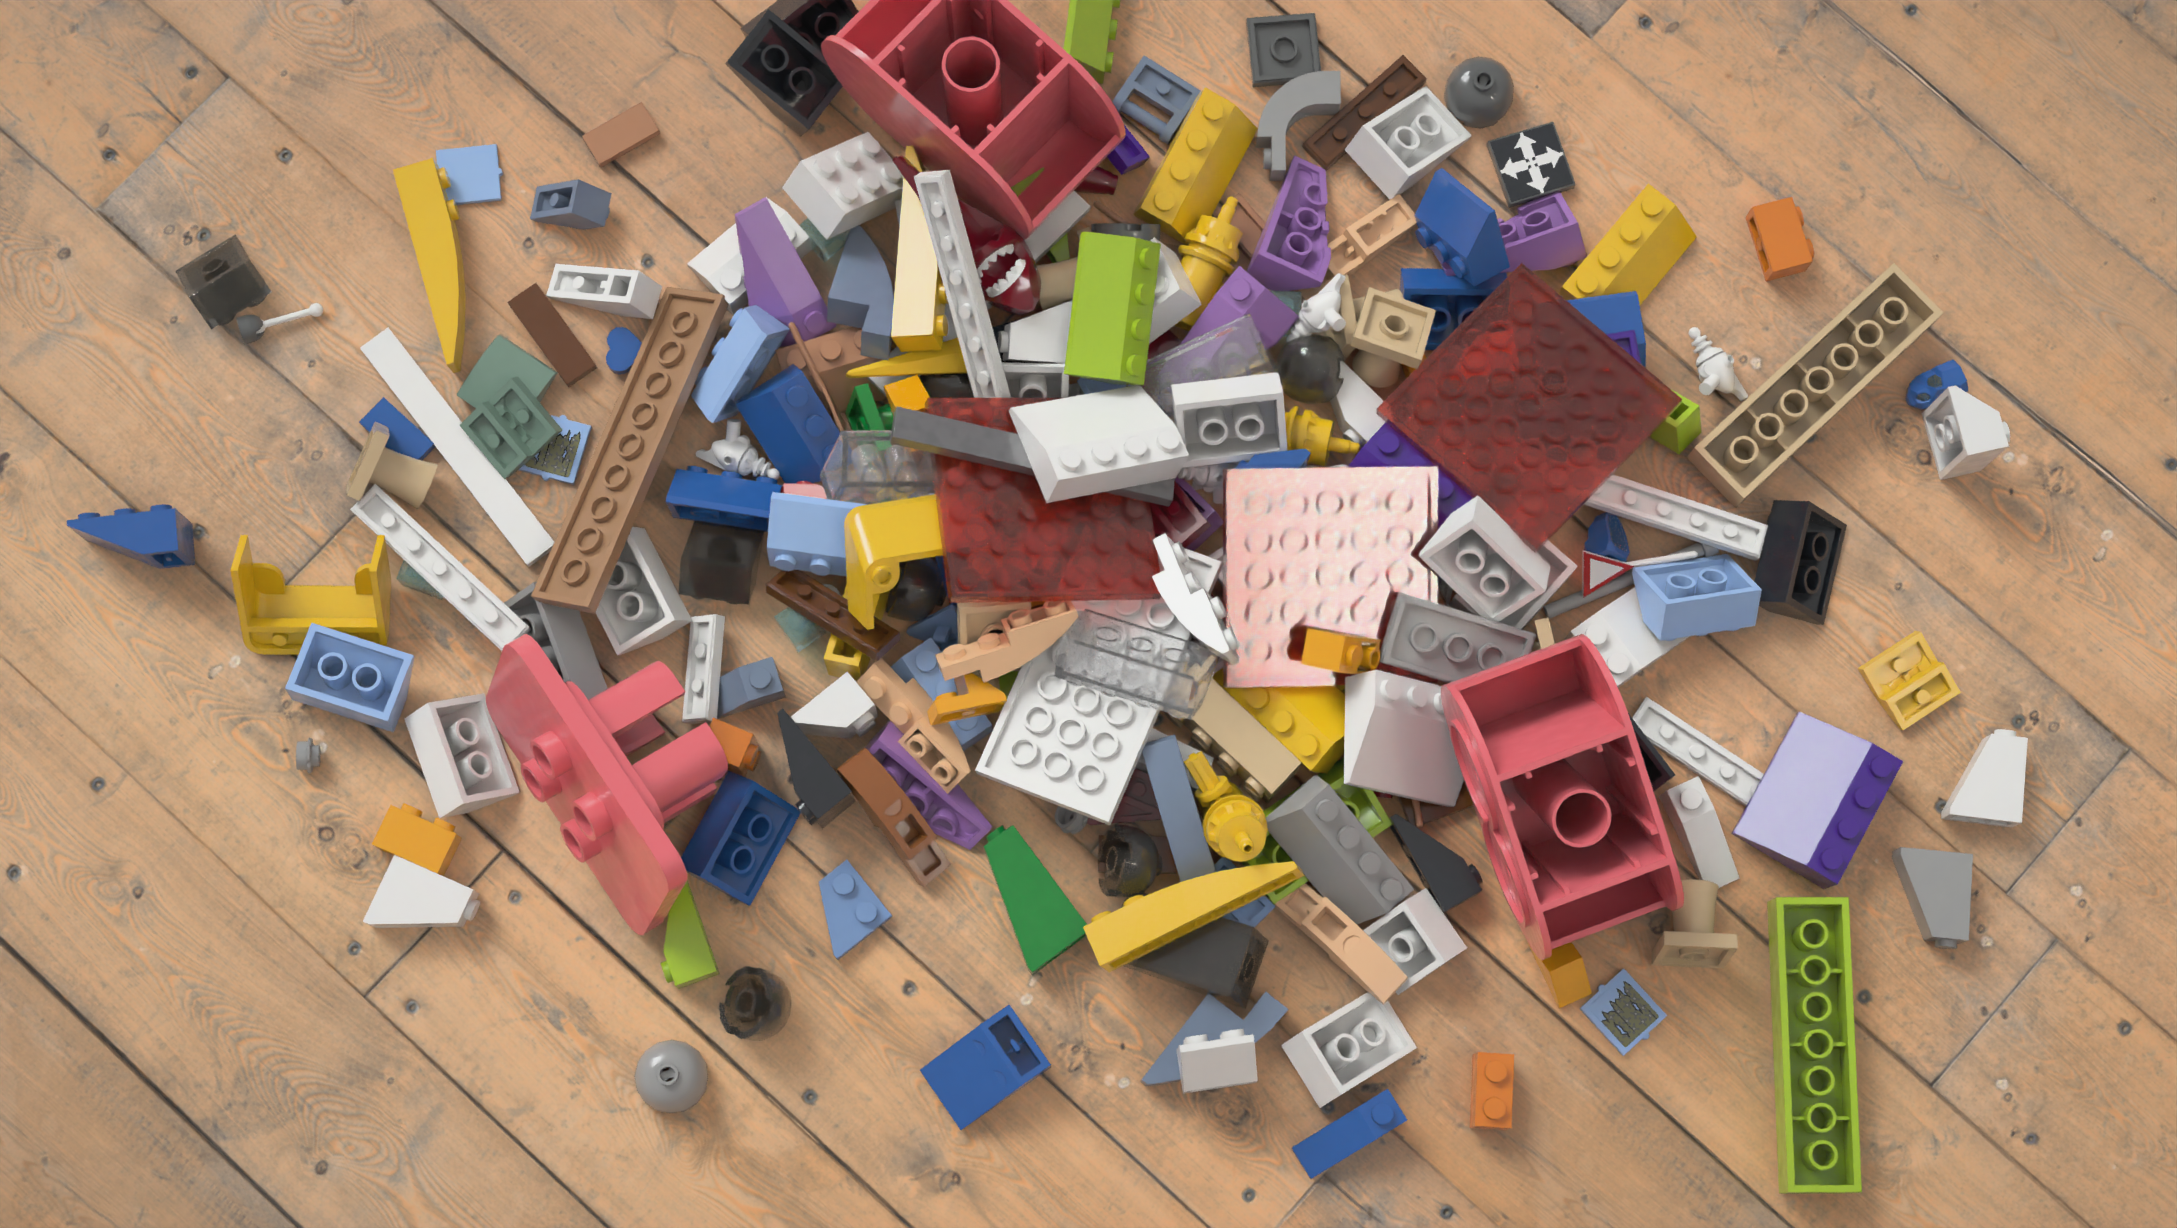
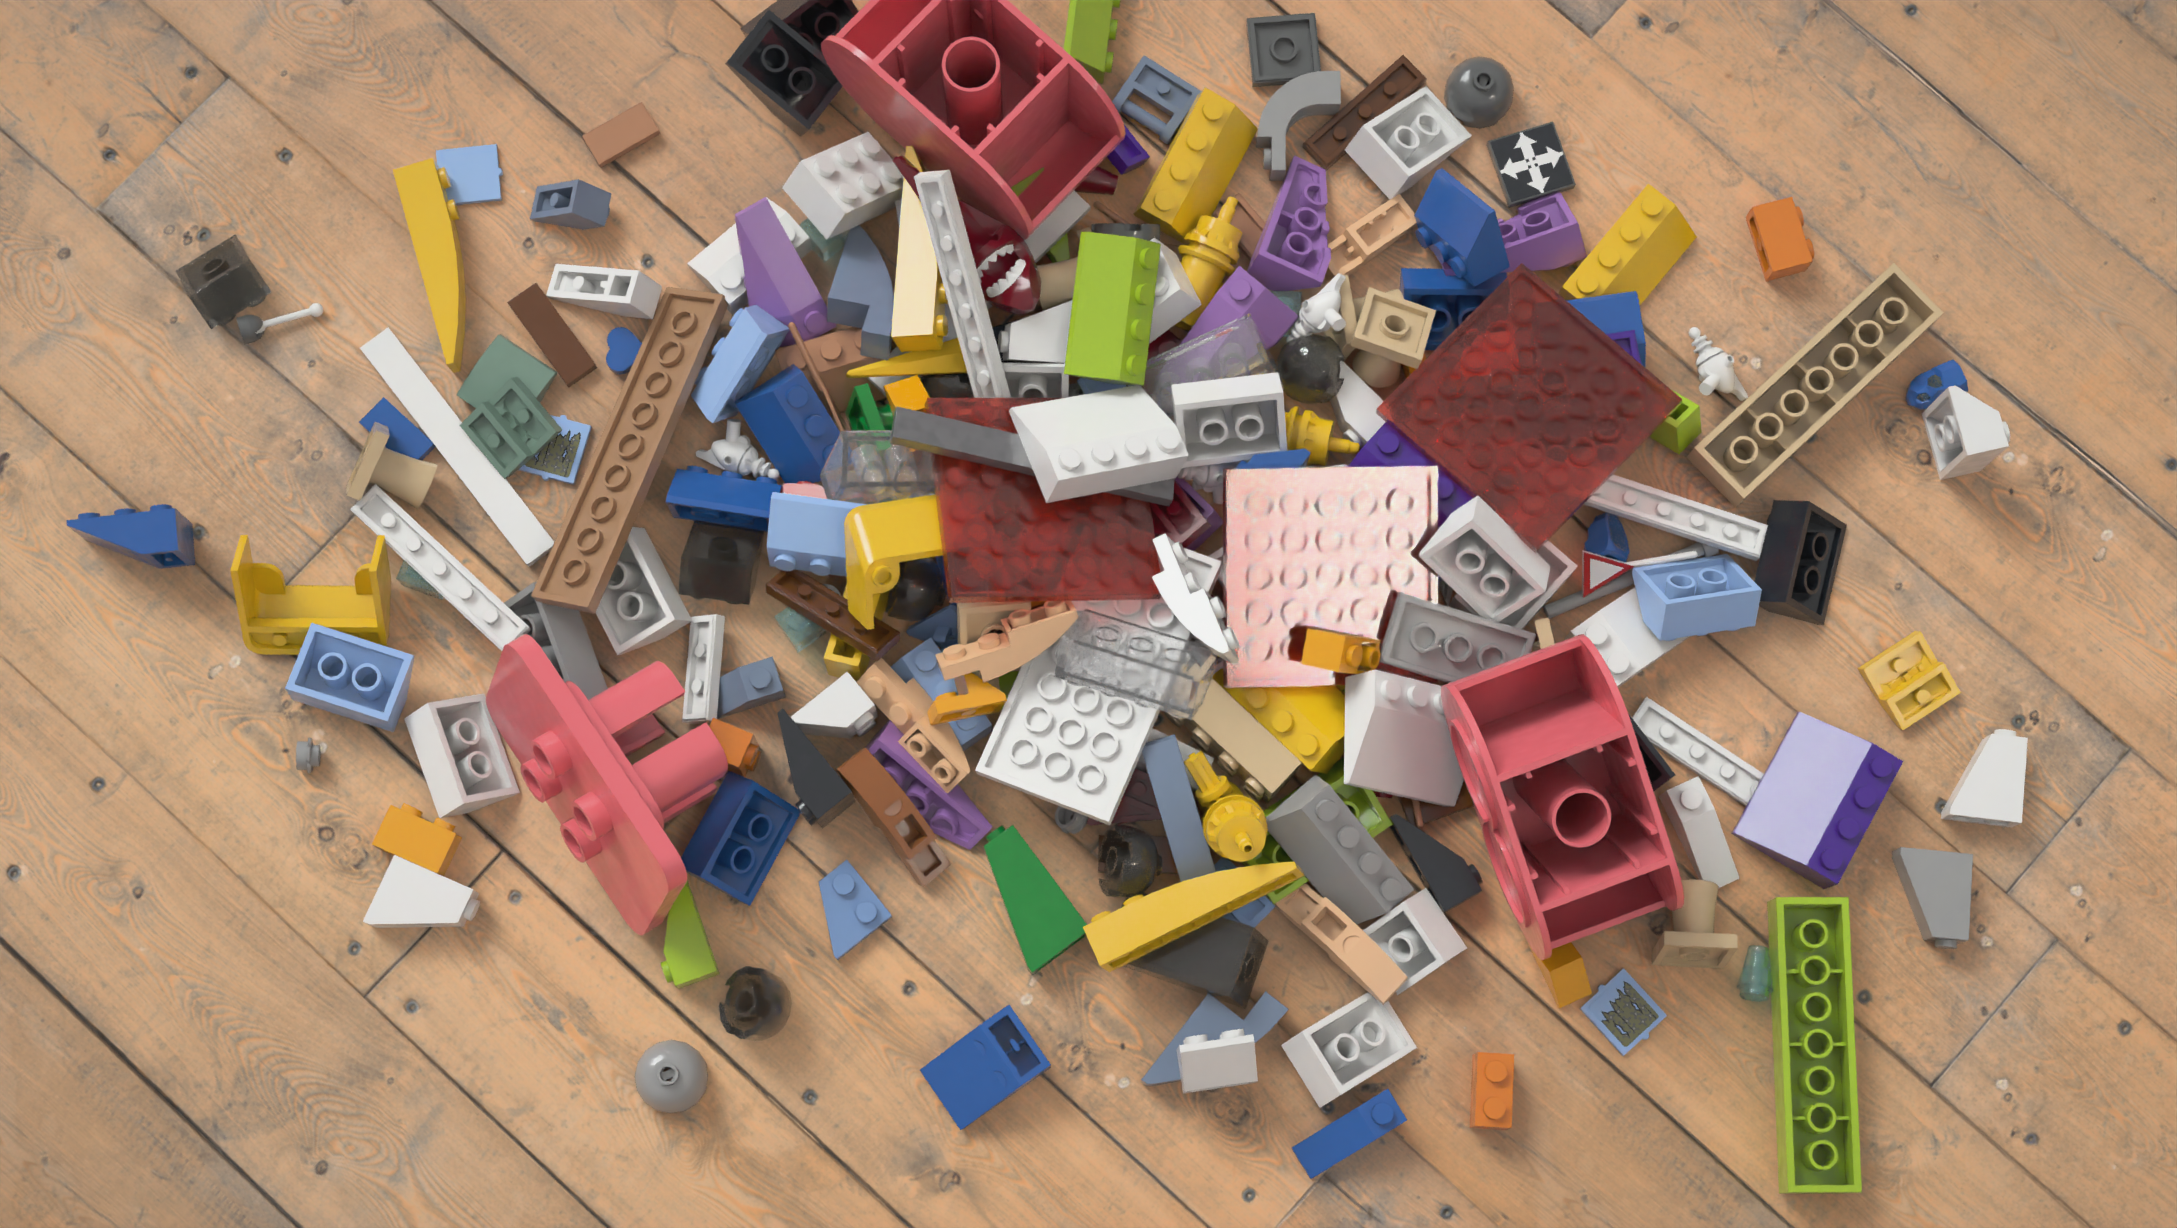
none -> clear light blue cone [1737,945,1773,1002]

